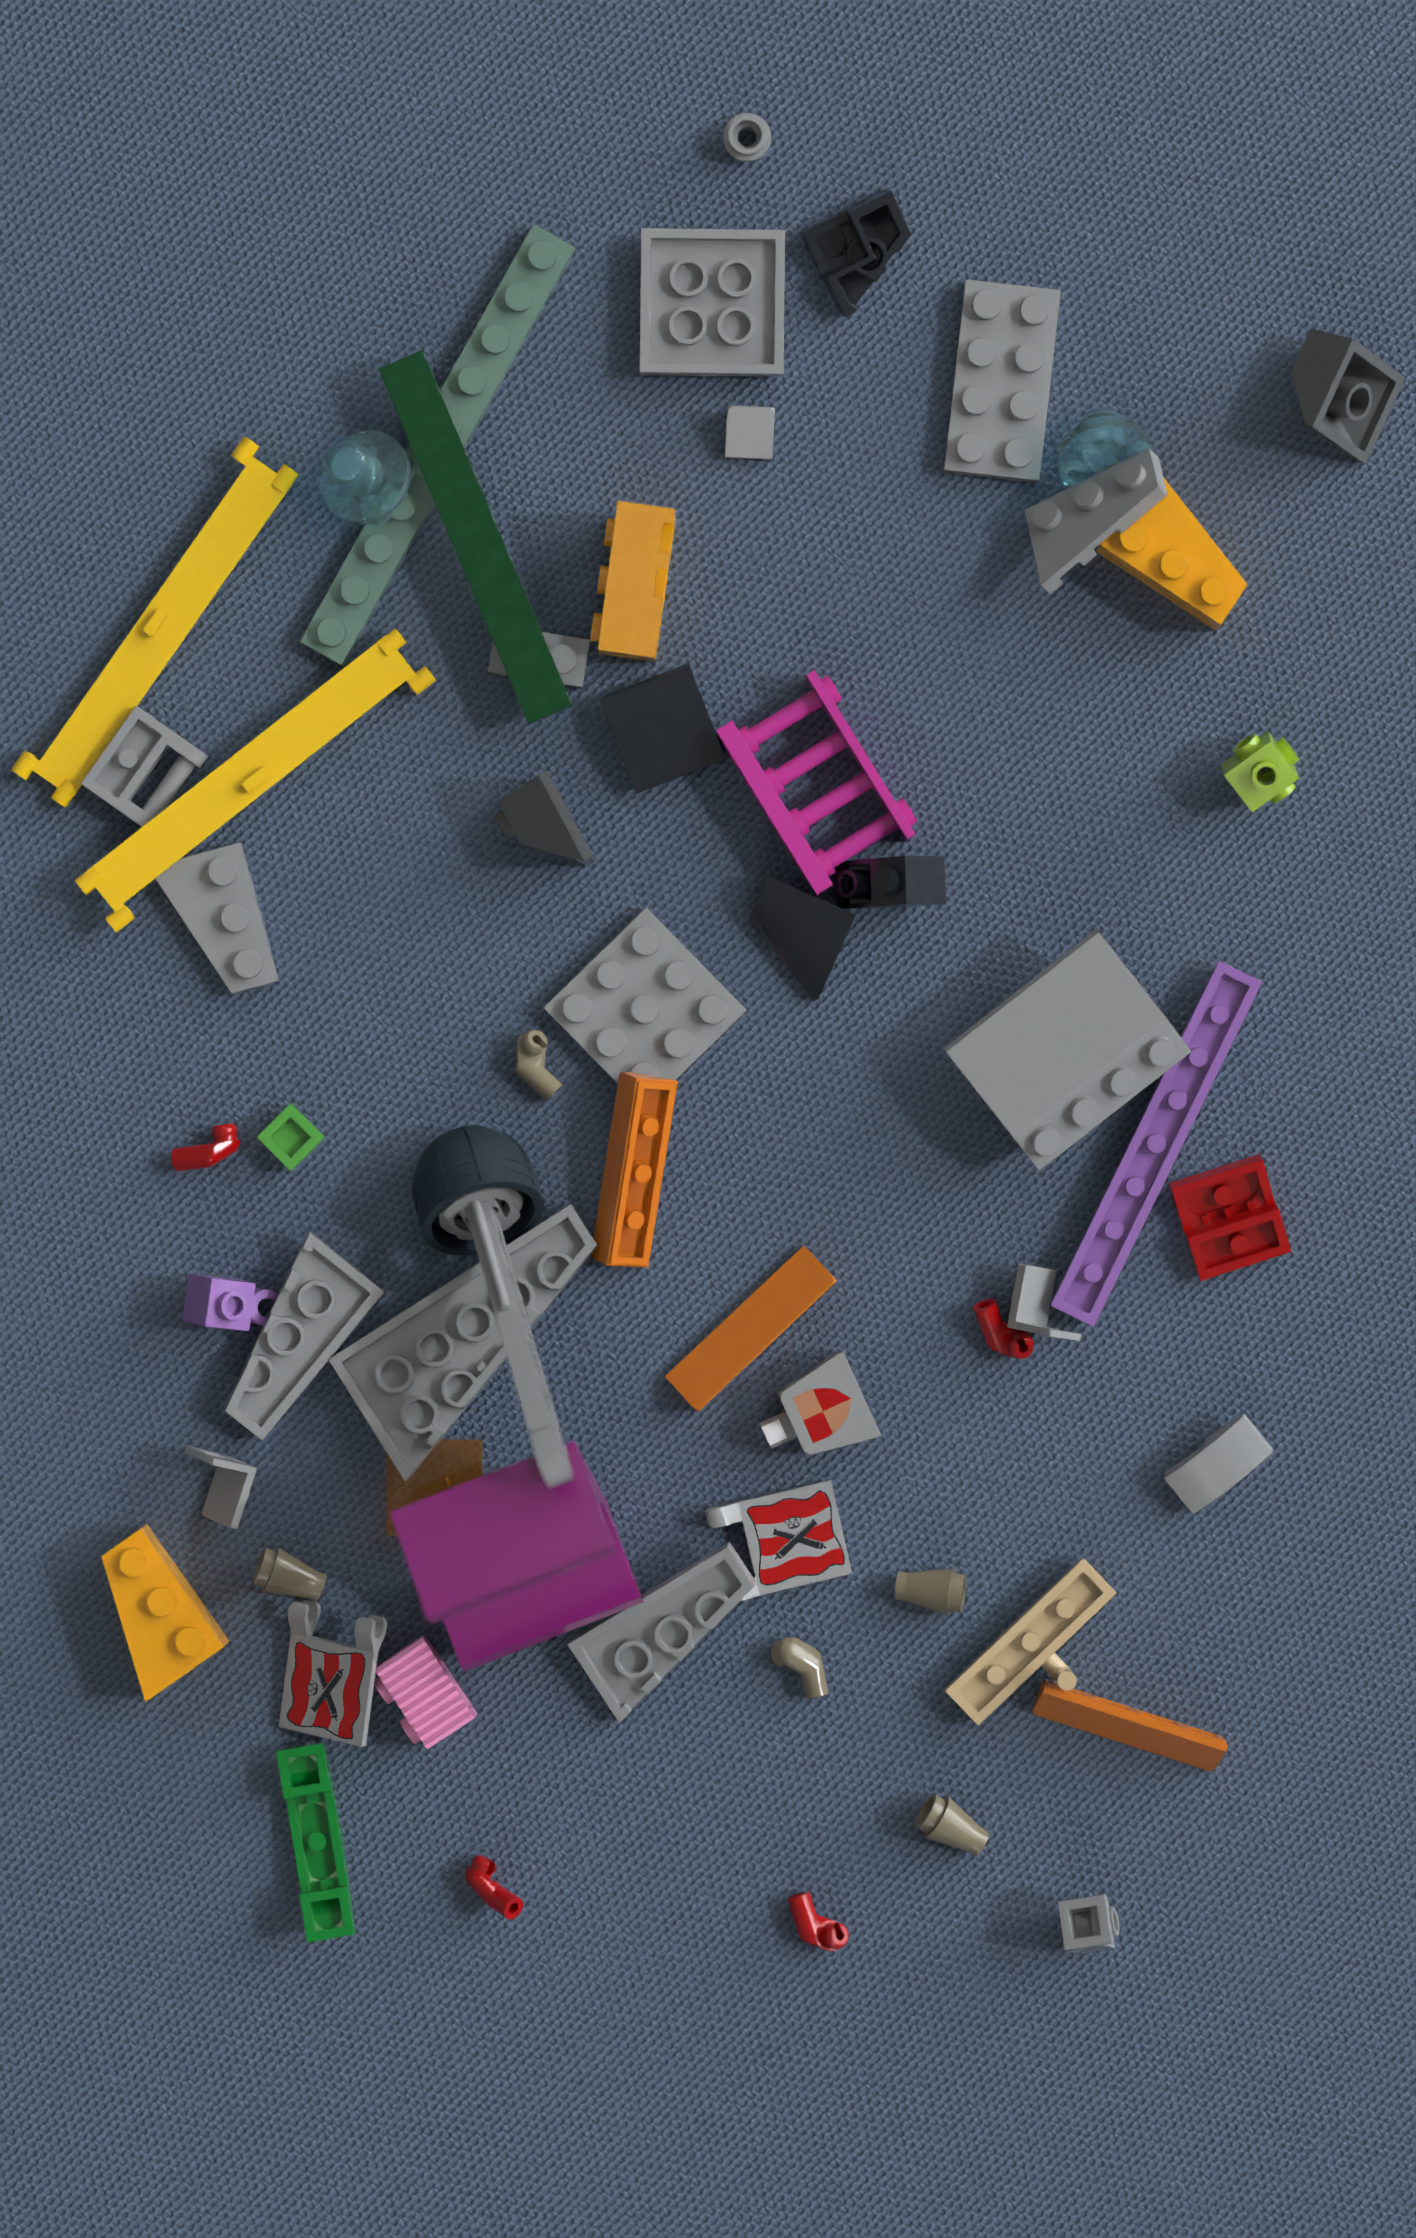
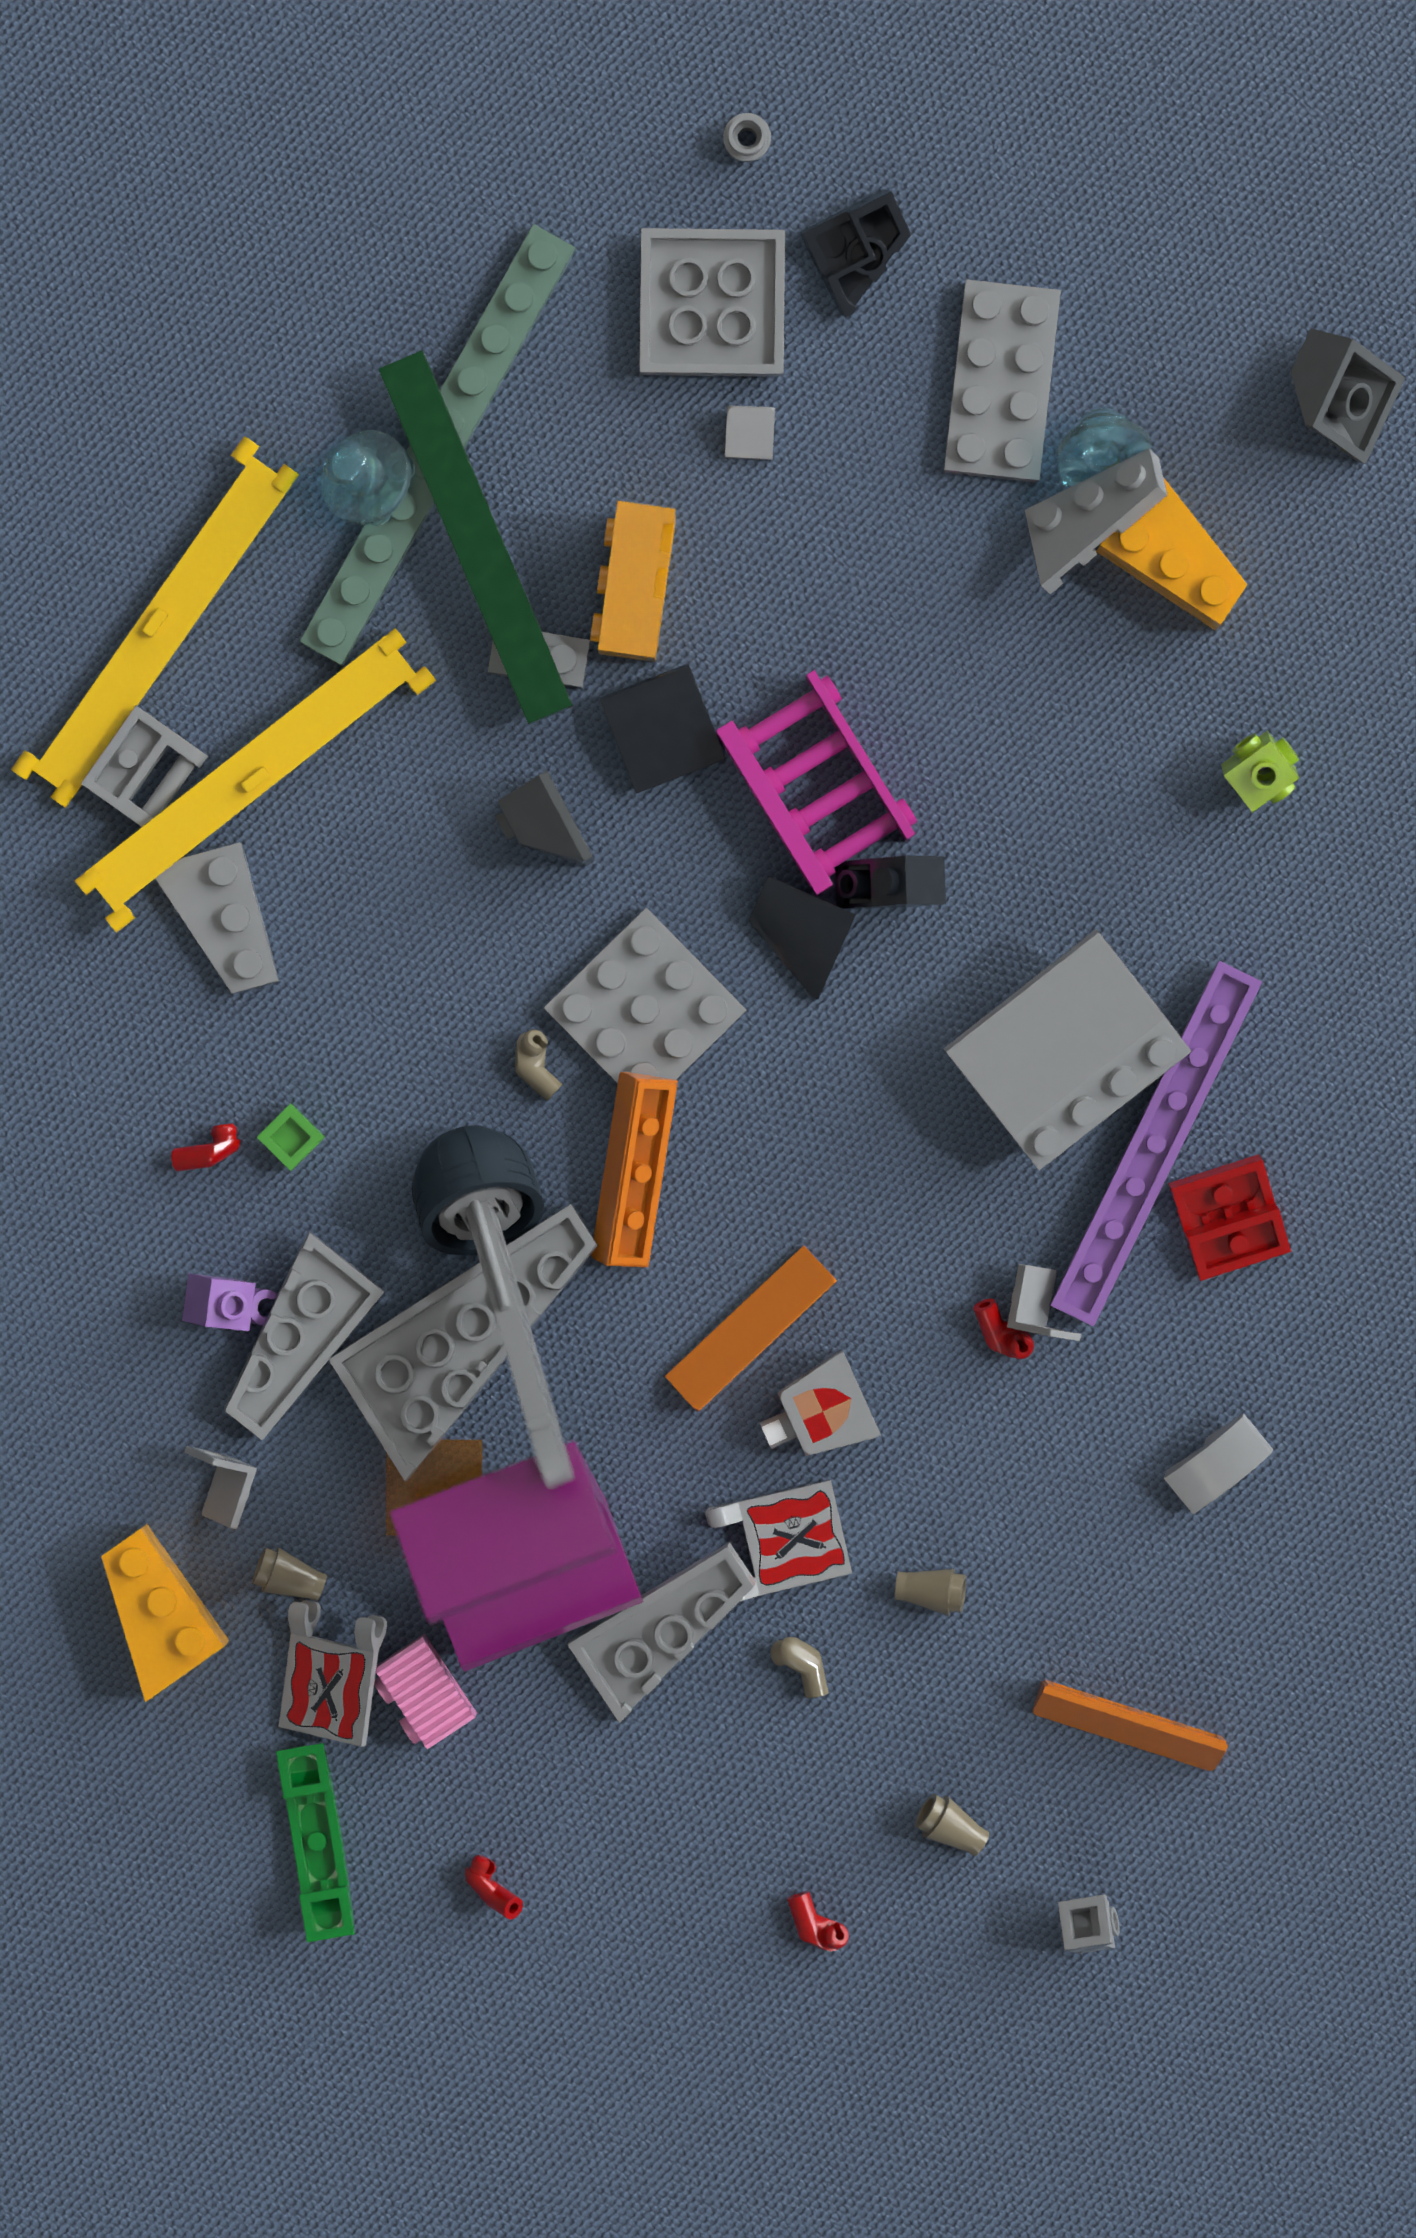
tan plate [944,1557,1117,1726] -> none

